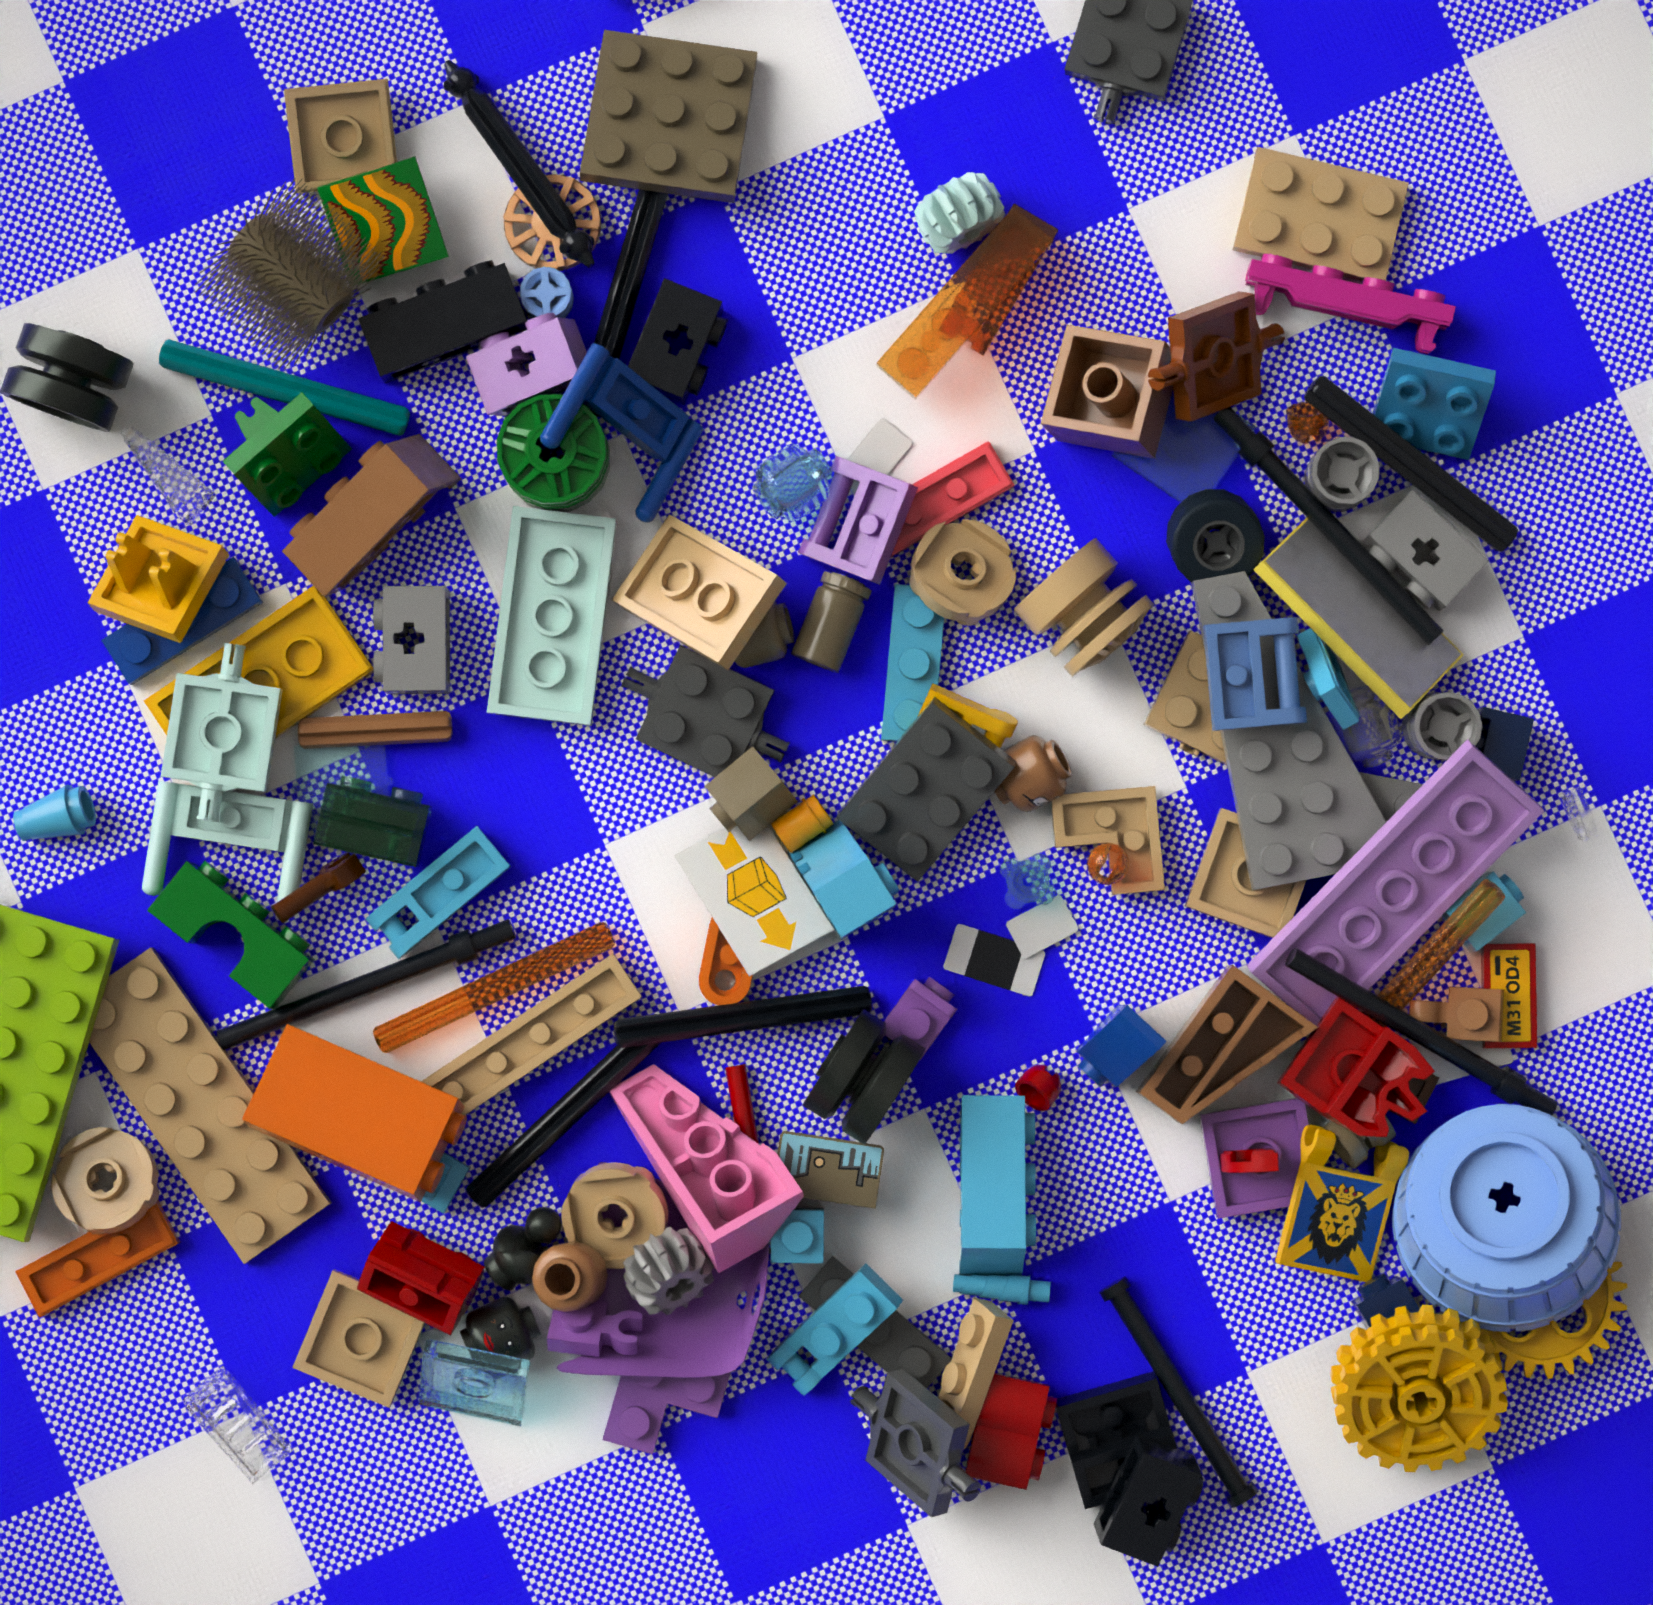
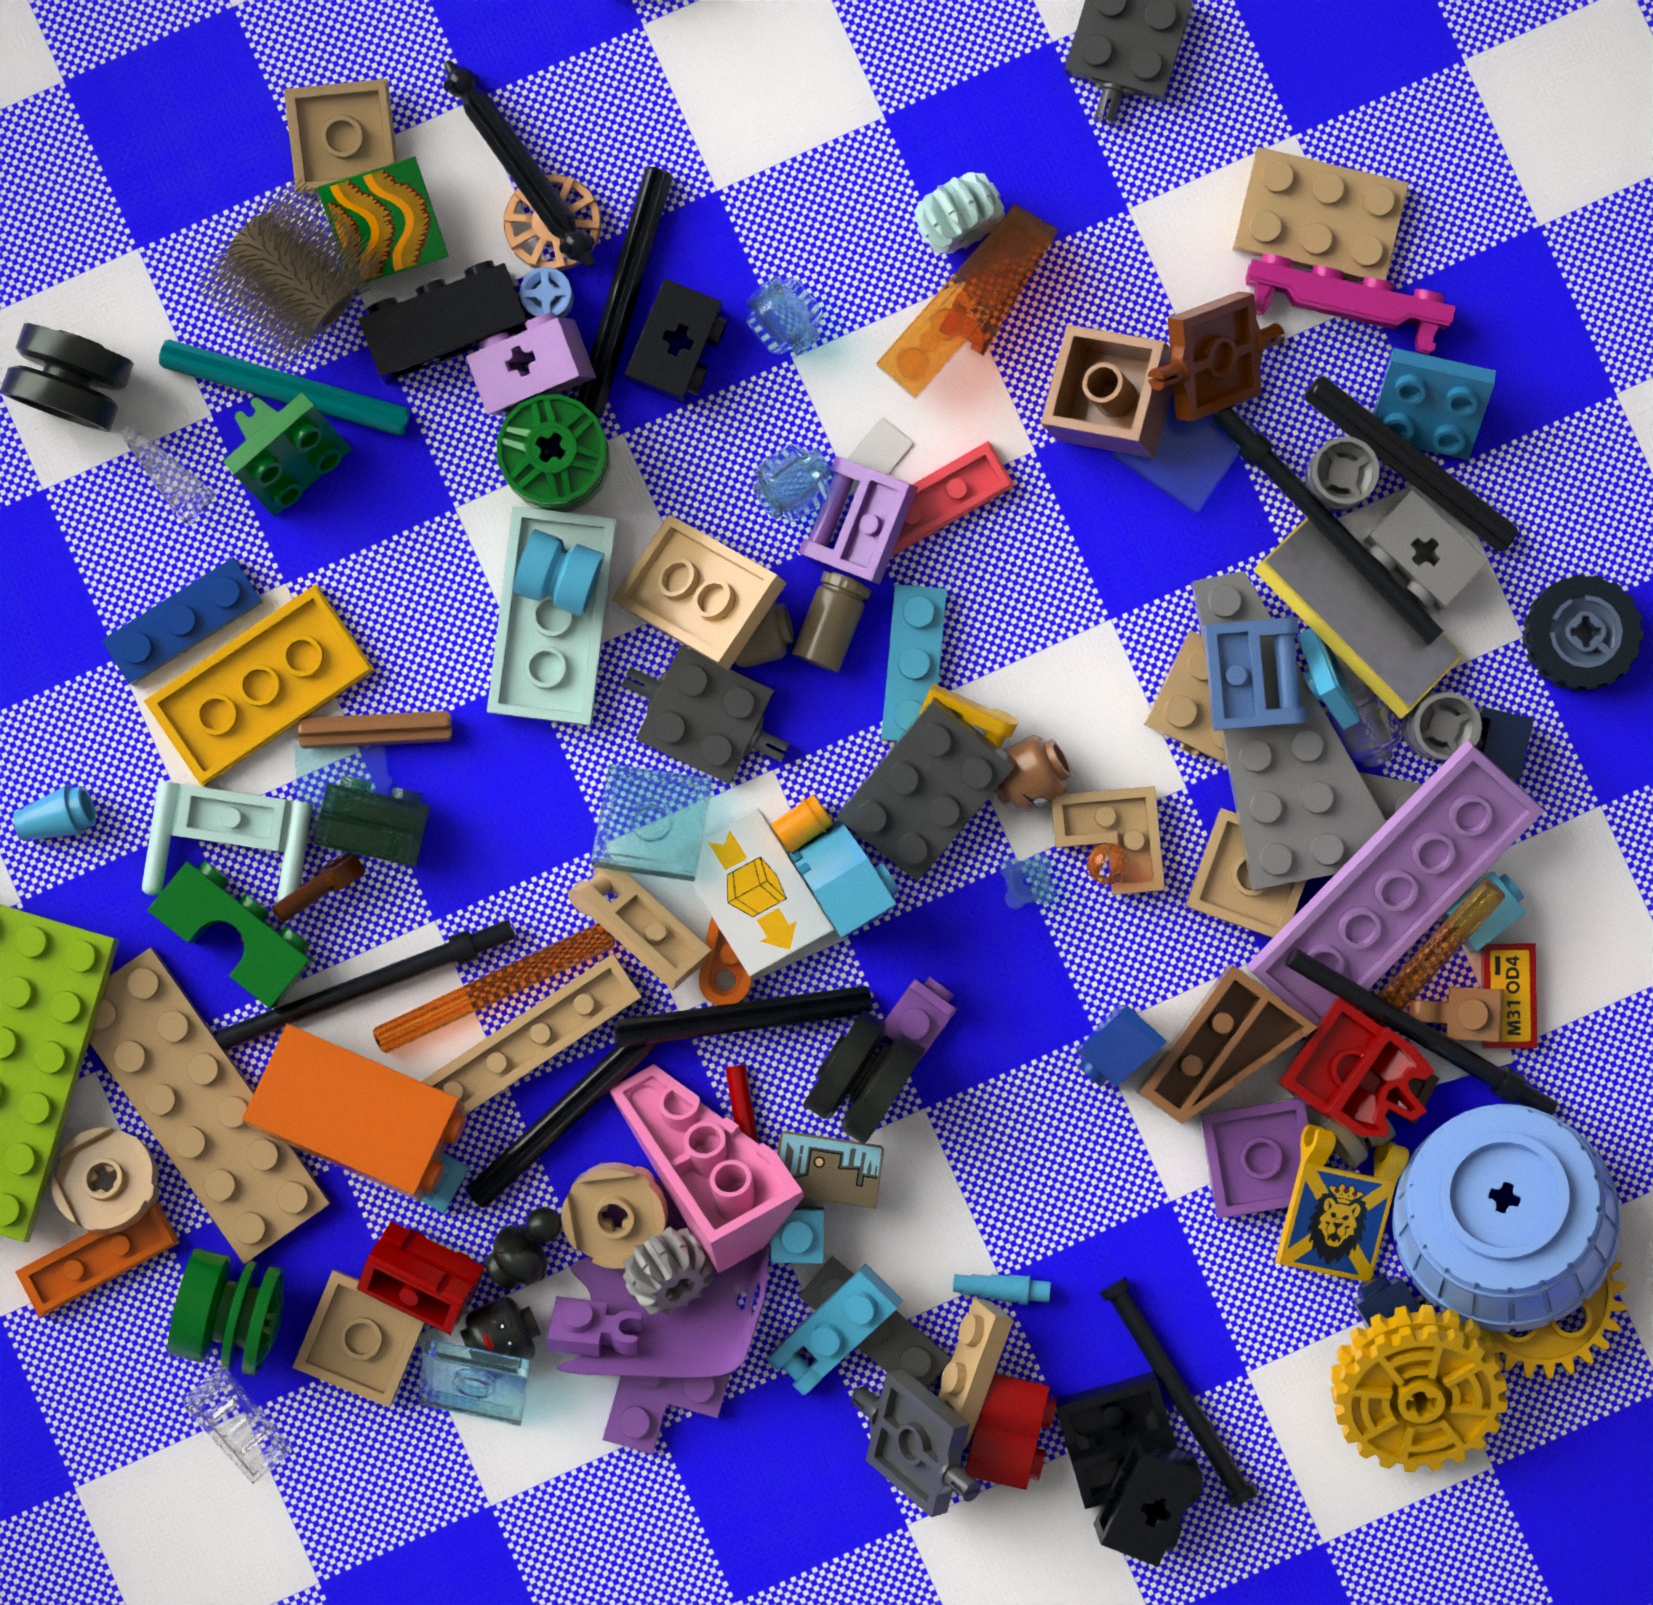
yellow plate [87,515,229,643] -> none
light aqua plate [161,643,283,822] -> none
medium nougat wedge [282,434,462,597] -> none
medium azure plate [365,826,511,960] -> none
light grey brick [373,586,450,694] -> none
medium nougat head [532,1241,608,1312] -> none
blue plate [540,343,704,523] -> none
dark tan plate [580,30,757,203] -> none
dark tan brick [704,746,798,841] -> none
tan plate [909,519,1016,626] -> none
sticker [944,924,1045,996] -> none
medium azure wedge [959,1095,1036,1276] -> none
white sticker [1006,895,1078,958] -> none
tan wheel [1014,538,1155,677] -> none
red hinge [1015,1064,1061,1111] -> none
black wheel [1166,489,1265,582] -> none
red tile [1220,1148,1279,1173] -> none
clear orange hinge [1286,402,1329,444] -> none
clear tile [1561,786,1599,841] -> none
none -> green wheel [167,1248,285,1376]
none -> medium azure wheel [512,529,605,617]
none -> tan plate [568,859,712,991]
none -> clear light blue tile [591,764,712,882]
none -> clear light blue head [746,276,823,355]
none -> black wheel [1522,574,1644,692]

